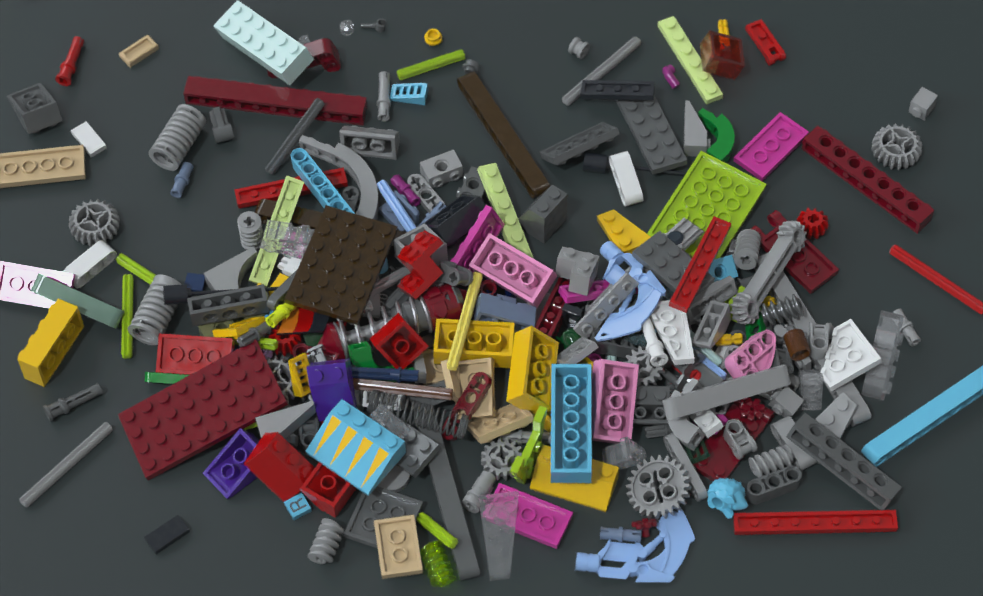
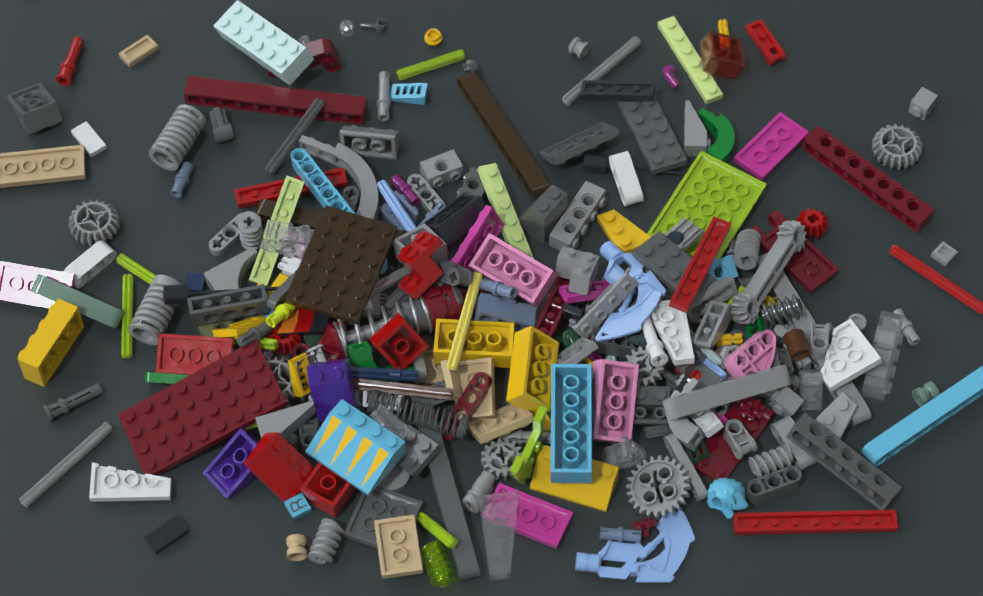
none -> white wing [89,462,172,502]
none -> light grey beam [209,213,242,256]
none -> tan wheel [286,534,307,561]
none -> sand blue pin [479,278,517,300]
none -> light grey brick [549,181,607,251]
none -> light grey tile [847,313,867,332]
none -> sand green wheel [912,381,940,407]
none -> light grey tile [931,242,958,267]

